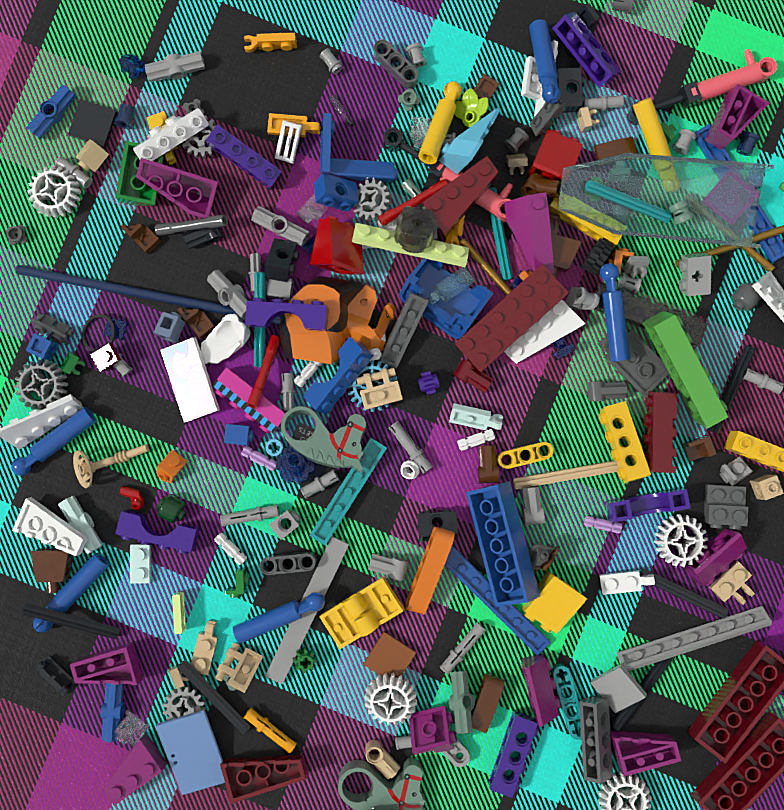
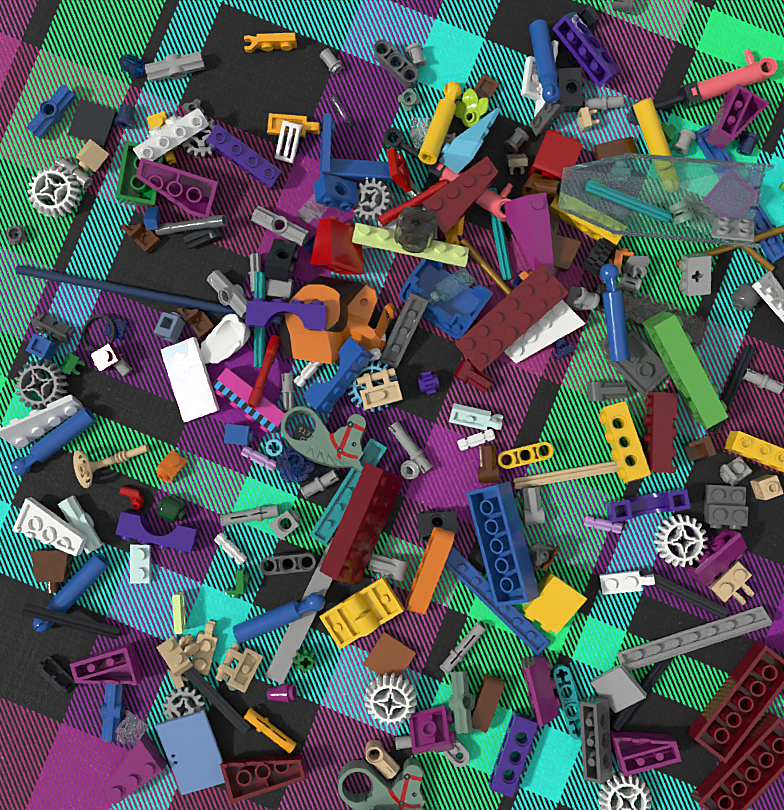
none -> blue piece [143,206,161,230]
none -> tan hinge [156,634,199,677]
none -> magenta cone [267,683,297,703]
none -> dark red brick [319,462,404,585]
none -> red plate [387,147,412,193]
none -> light grey hinge [711,217,754,242]

